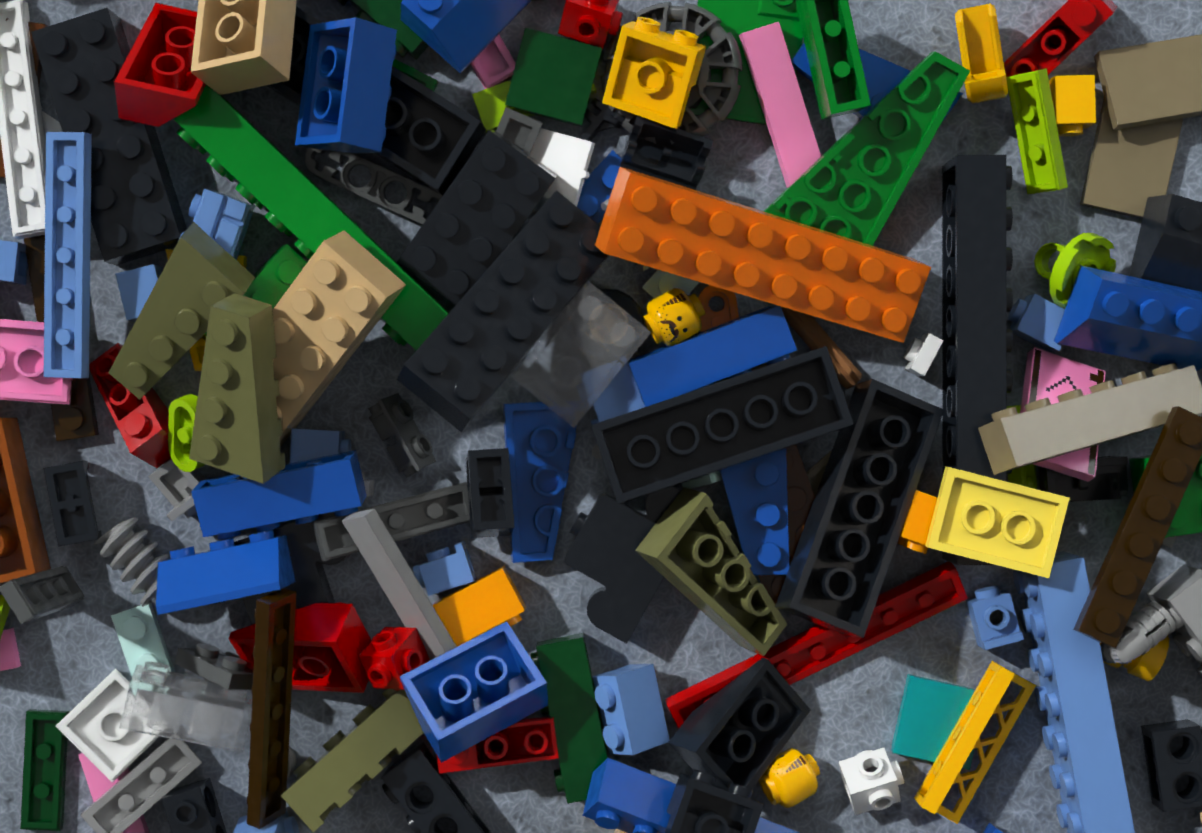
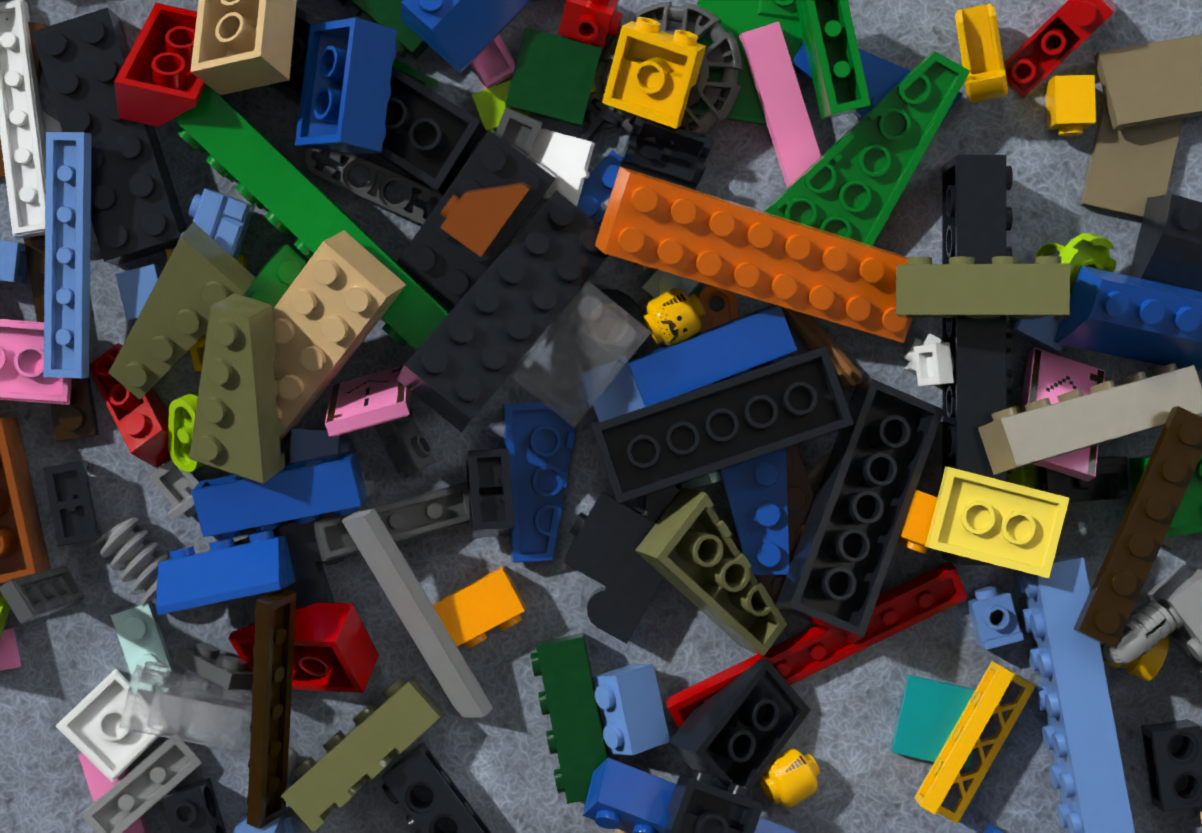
dark green tile [20,709,69,831] -> none
red brick [359,627,430,690] -> none
blue slope [400,621,548,763] -> none
medium blue brick [413,541,477,596] -> none
red slope [436,717,559,774] -> none
white brick [839,748,904,815] -> none
lime tile [1006,68,1068,195] -> none
none -> bright pink tile [325,365,411,437]
none -> dark orange slope [440,182,531,257]
none -> olive wedge [896,256,1070,320]
none -> white plate [914,342,954,387]

